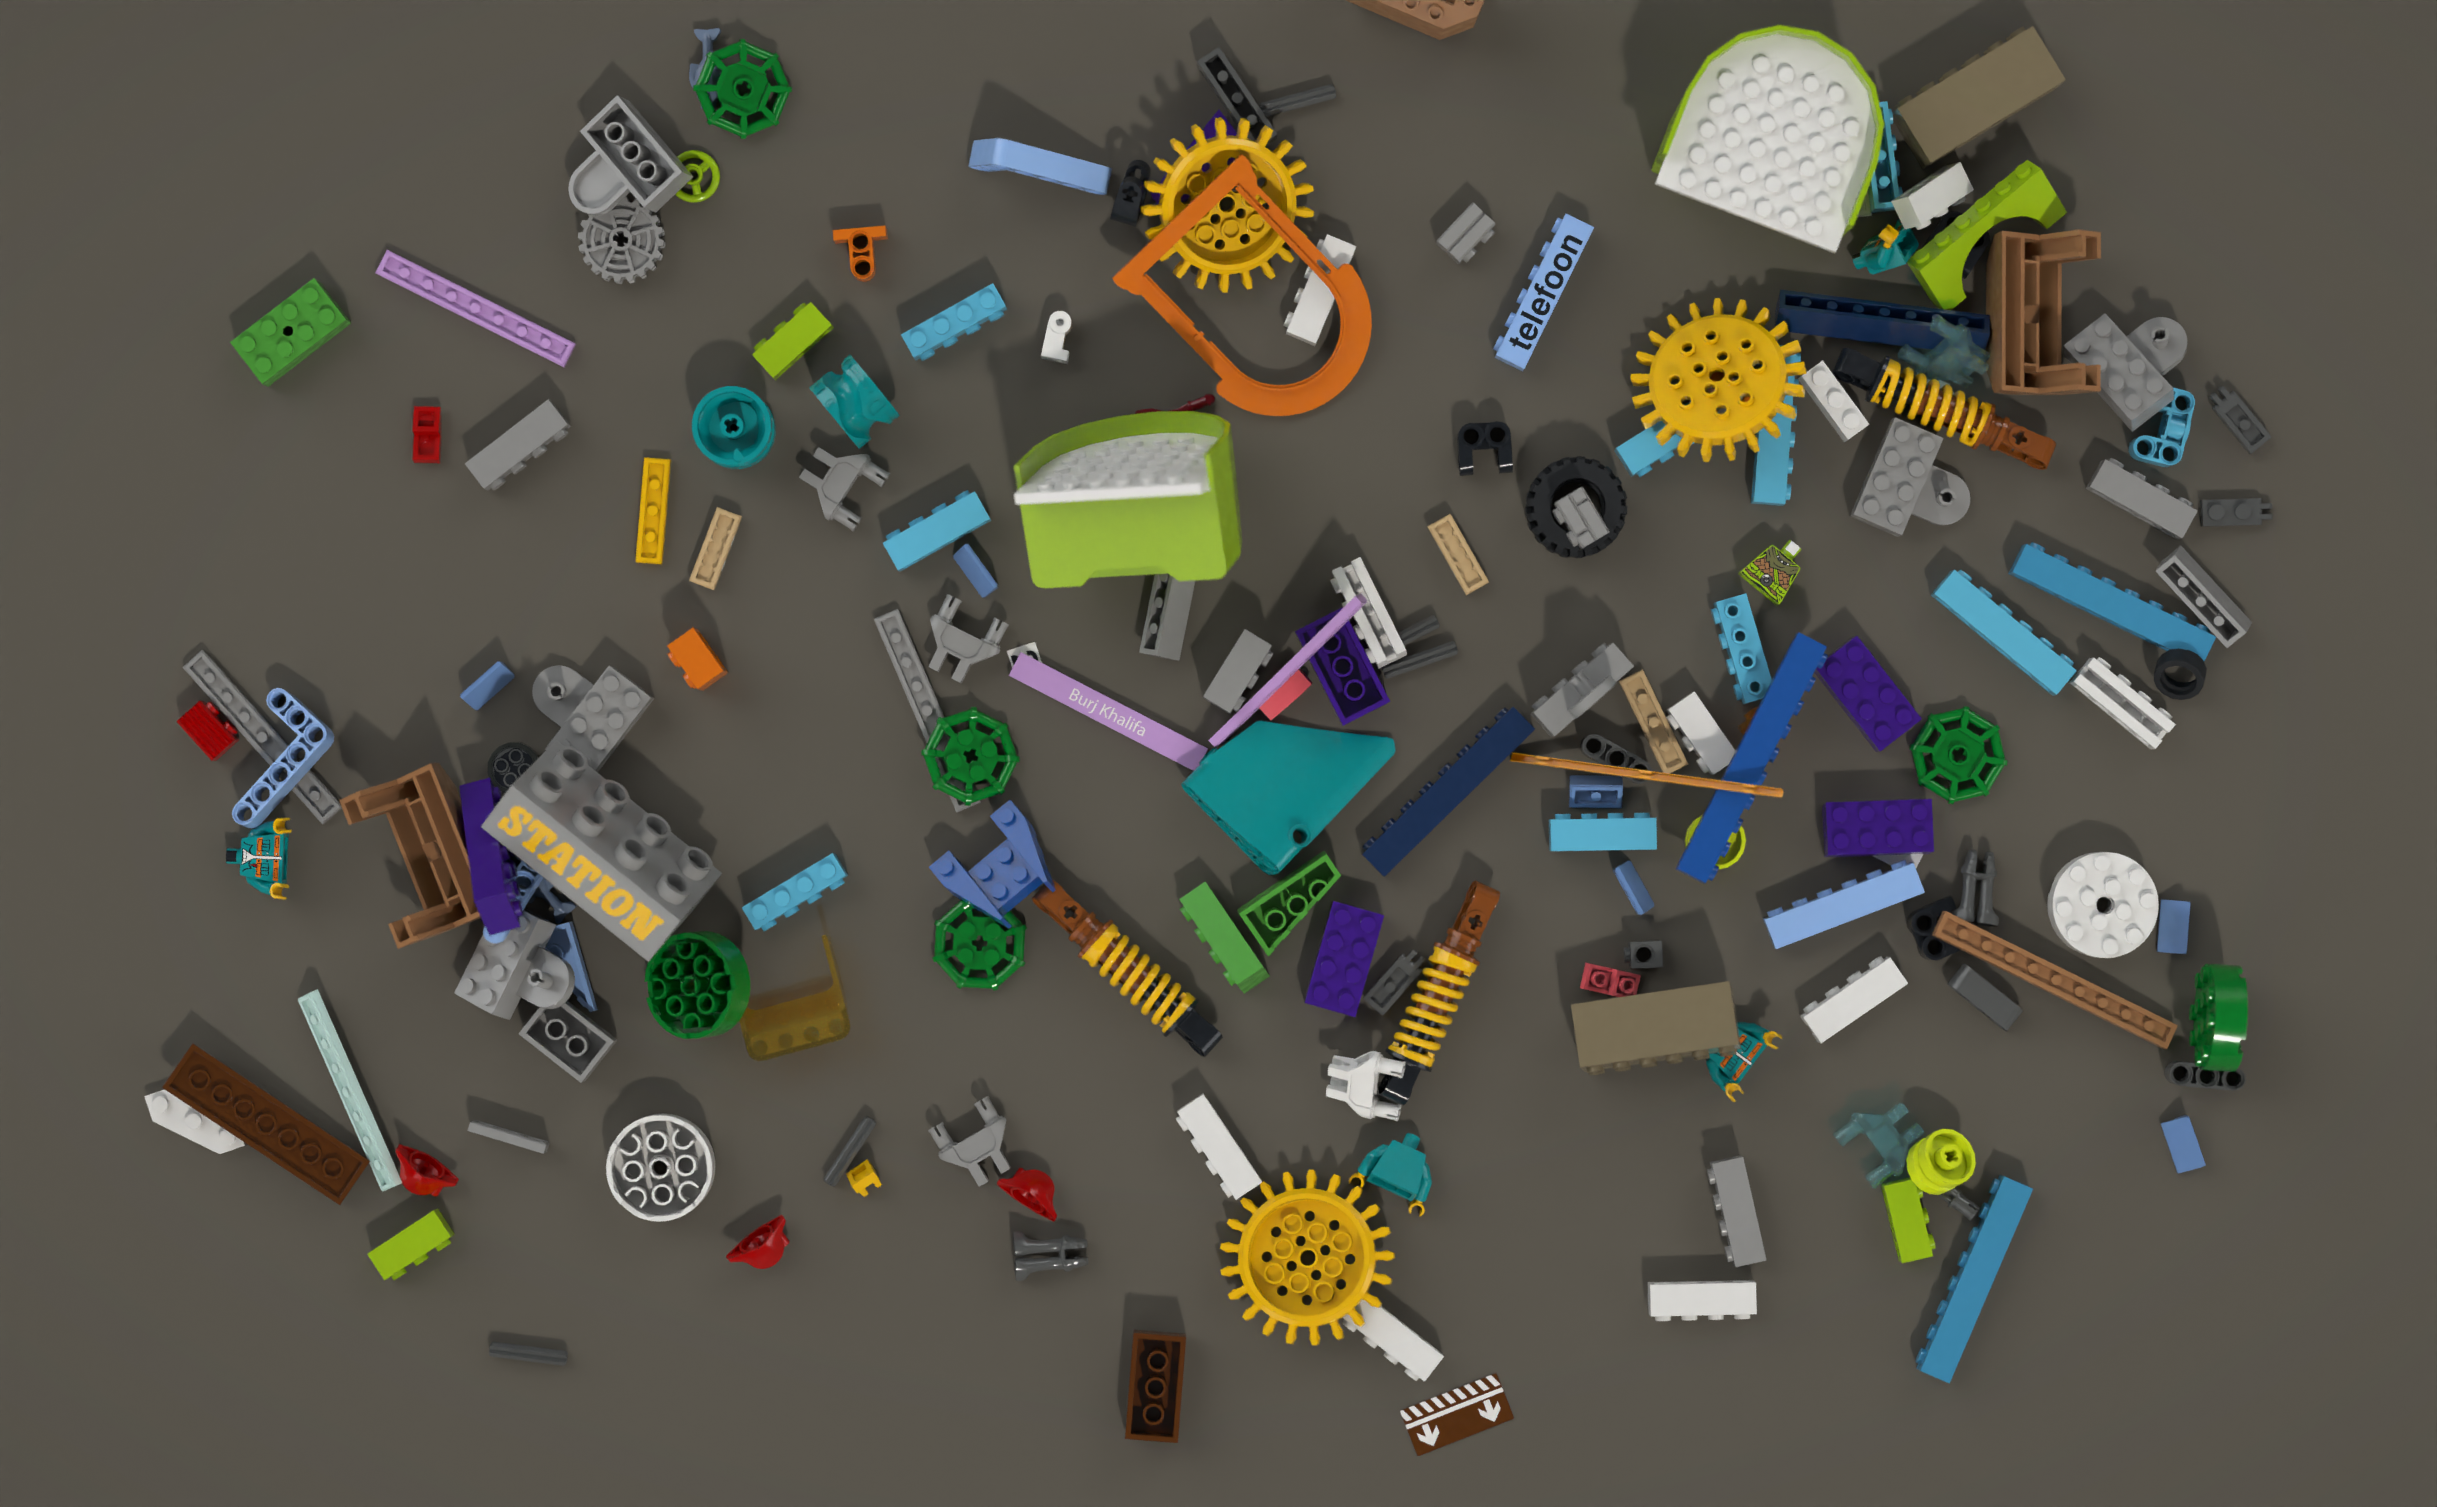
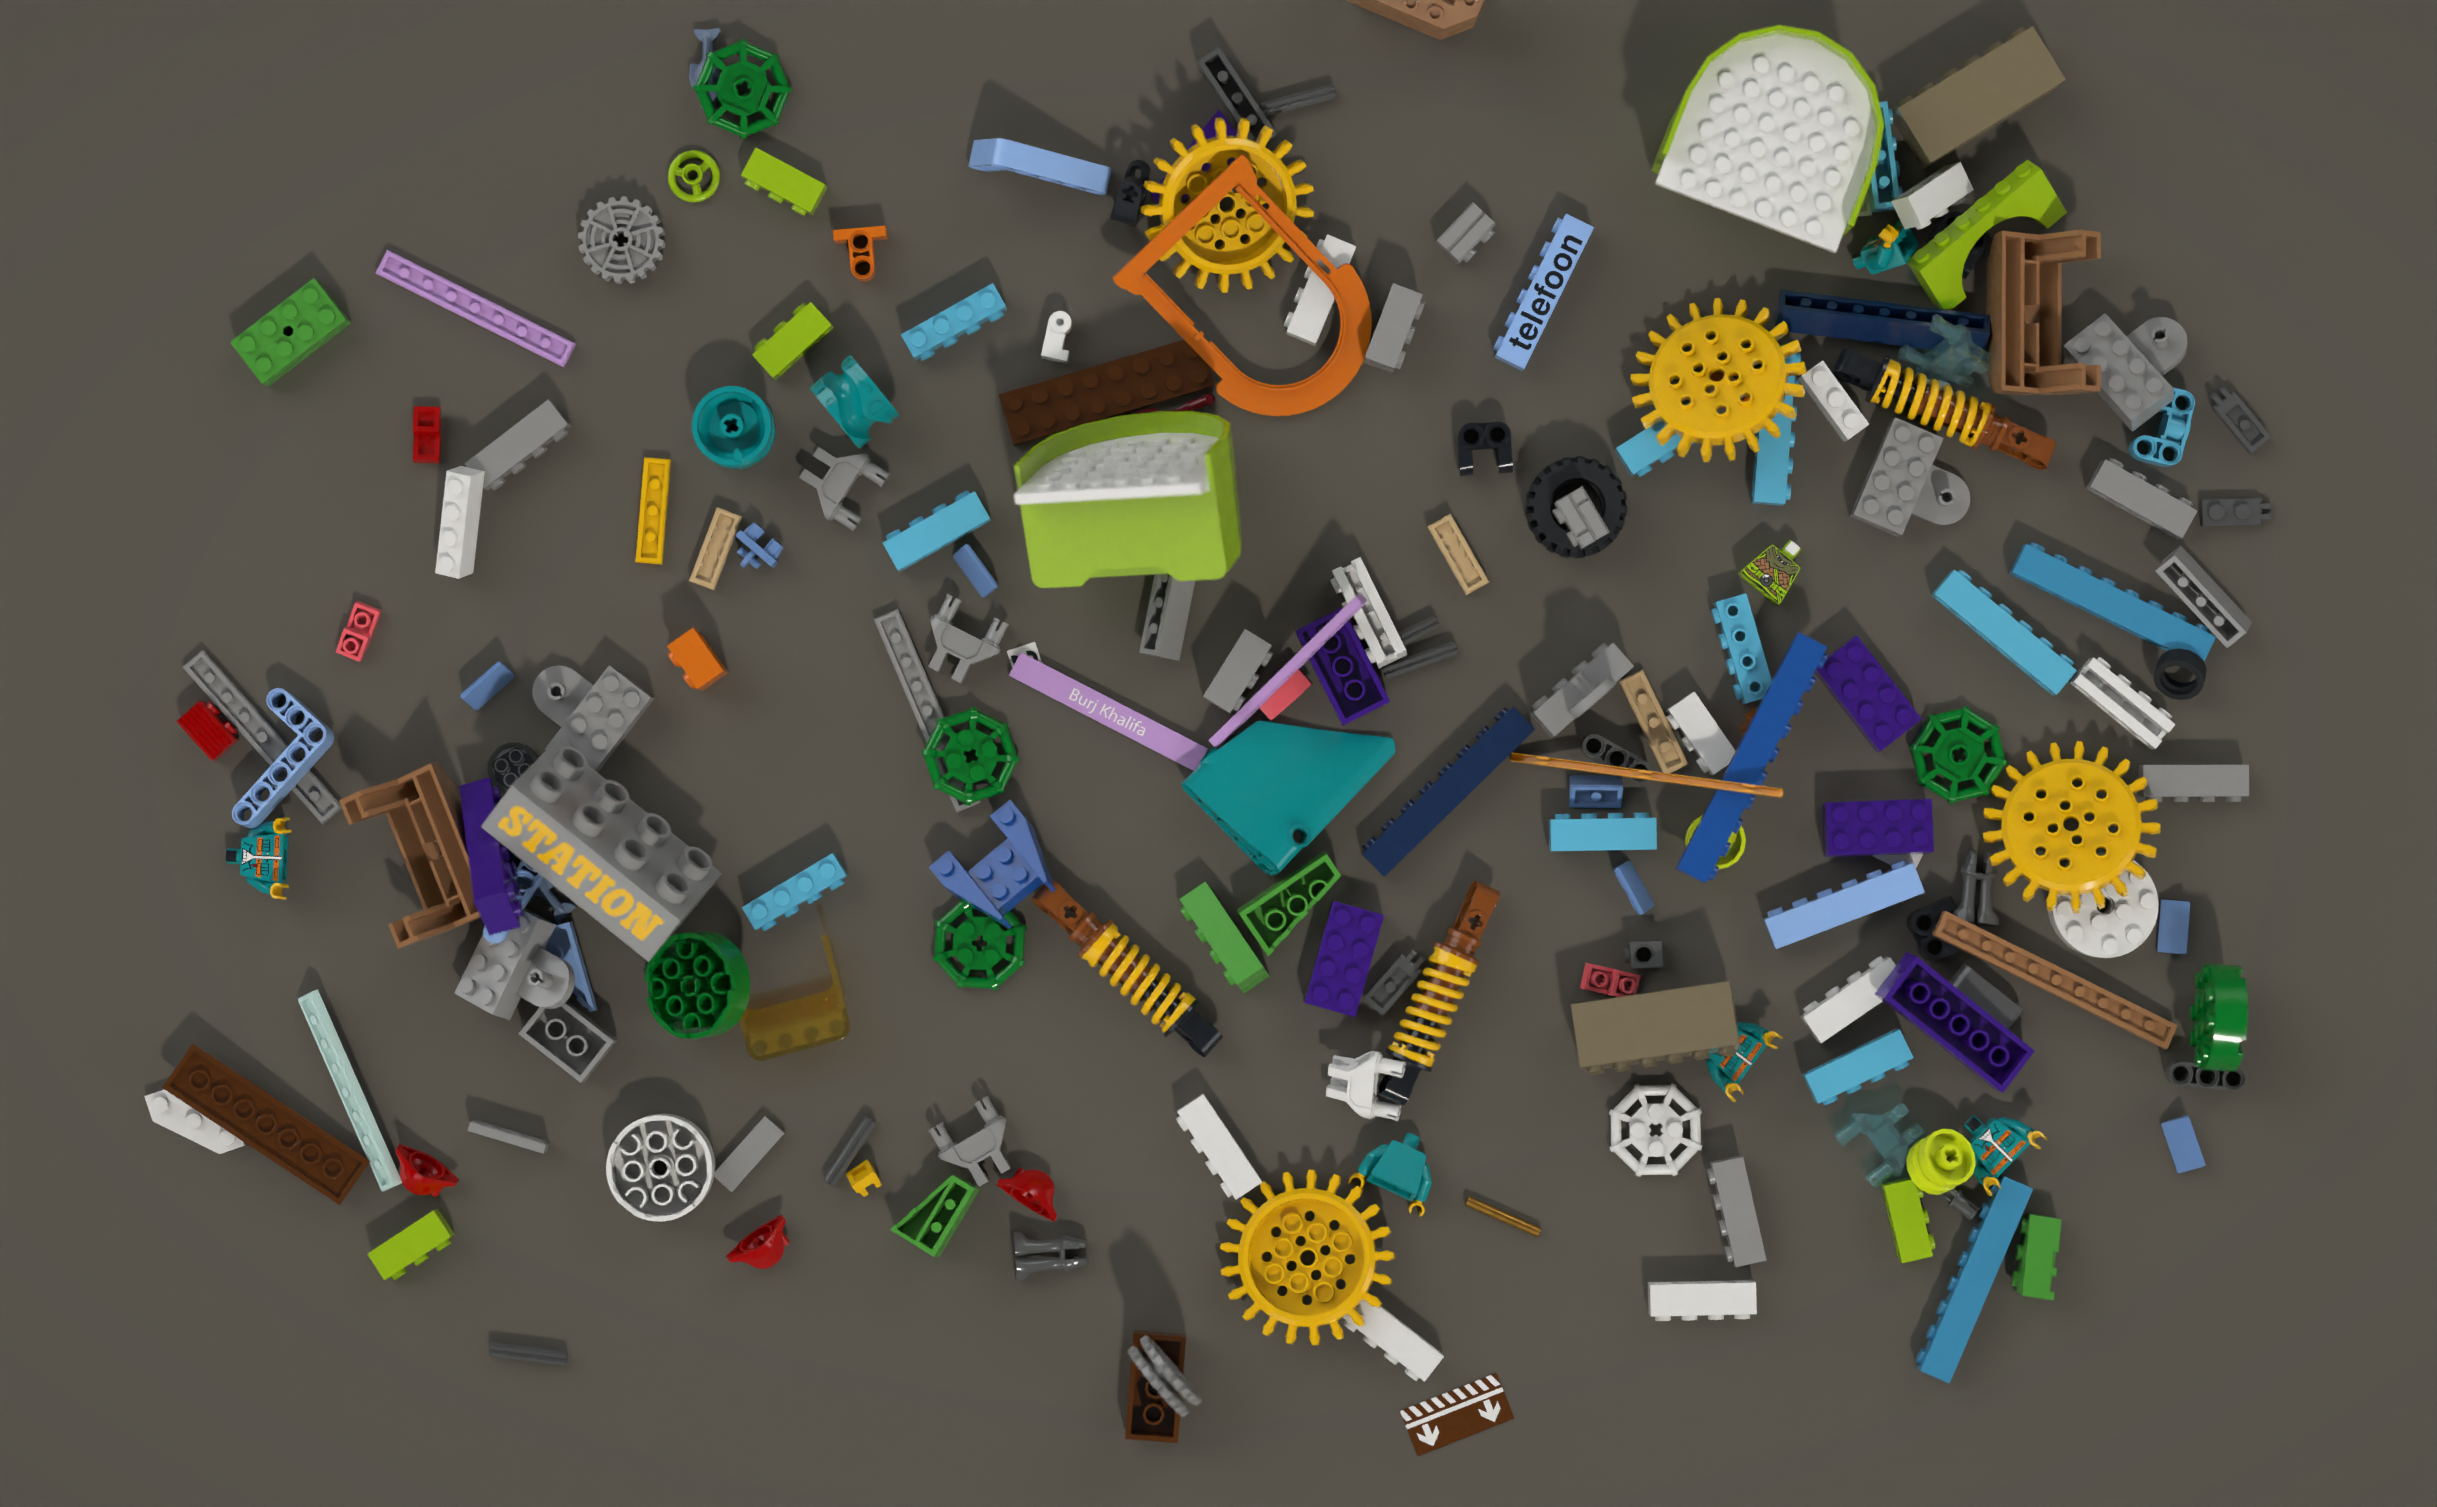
light grey brick [568,95,693,215] -> none
none -> coral slope [336,601,382,662]
none -> white brick [435,466,485,579]
none -> light grey tile [714,1115,785,1192]
none -> medium blue hips [735,523,784,570]
none -> lime brick [741,148,827,216]
none -> bright green wedge [889,1175,981,1257]
none -> reddish brown plate [999,340,1215,446]
none -> light grey piece [1127,1335,1202,1417]
none -> light grey brick [1363,283,1425,374]
none -> pearl gold bar [1465,1196,1541,1237]
none -> white plate [1609,1083,1703,1177]
none -> medium azure brick [1802,1028,1914,1106]
none -> dark purple brick [1875,952,2034,1093]
none -> teal torso [1964,1115,2047,1196]
none -> yellow gear [1983,741,2161,913]
none -> bright green wedge [2011,1213,2062,1301]
none -> light grey brick [2138,765,2249,802]

